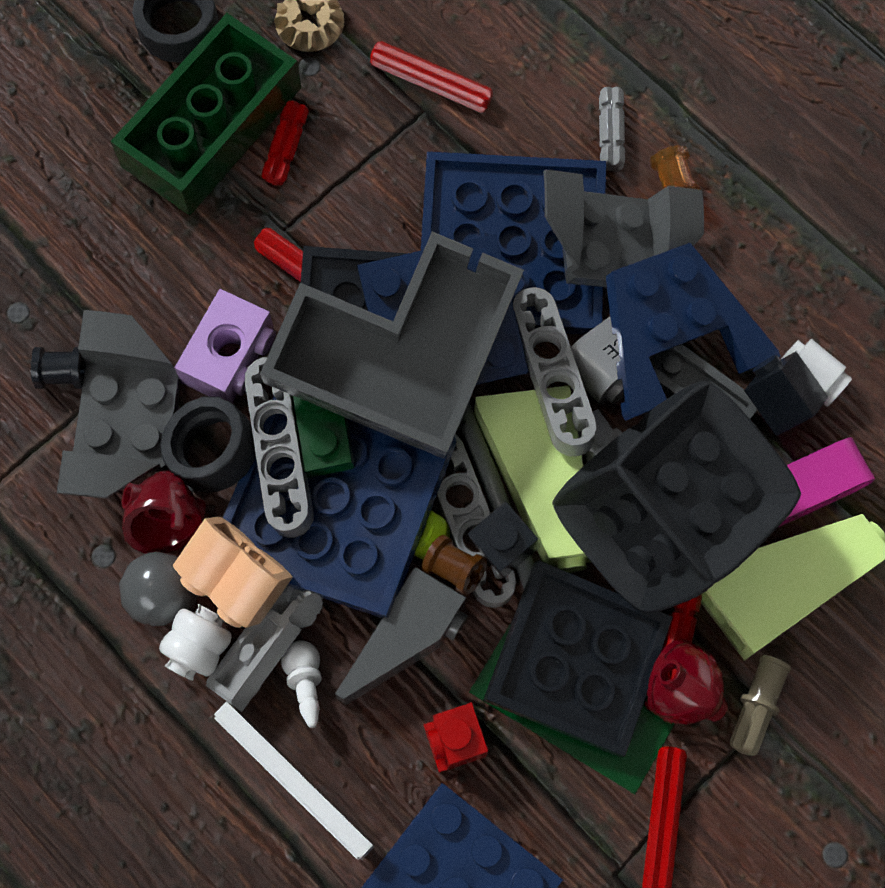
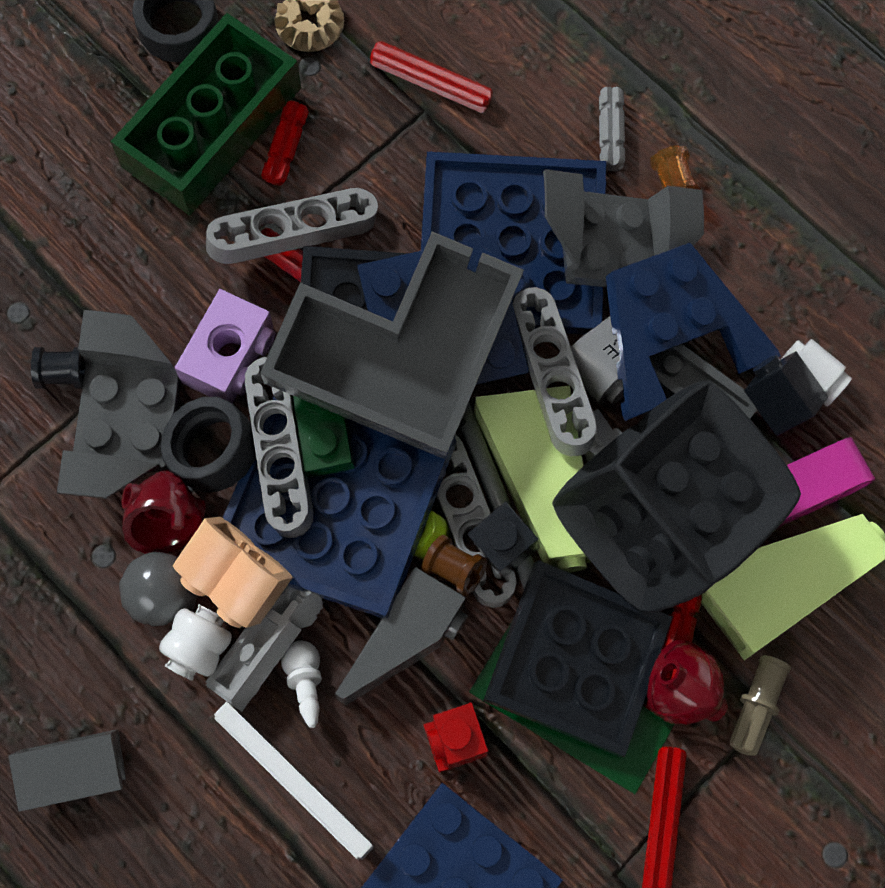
none -> dark grey hinge [8,729,126,812]
none -> light grey beam [206,188,378,264]

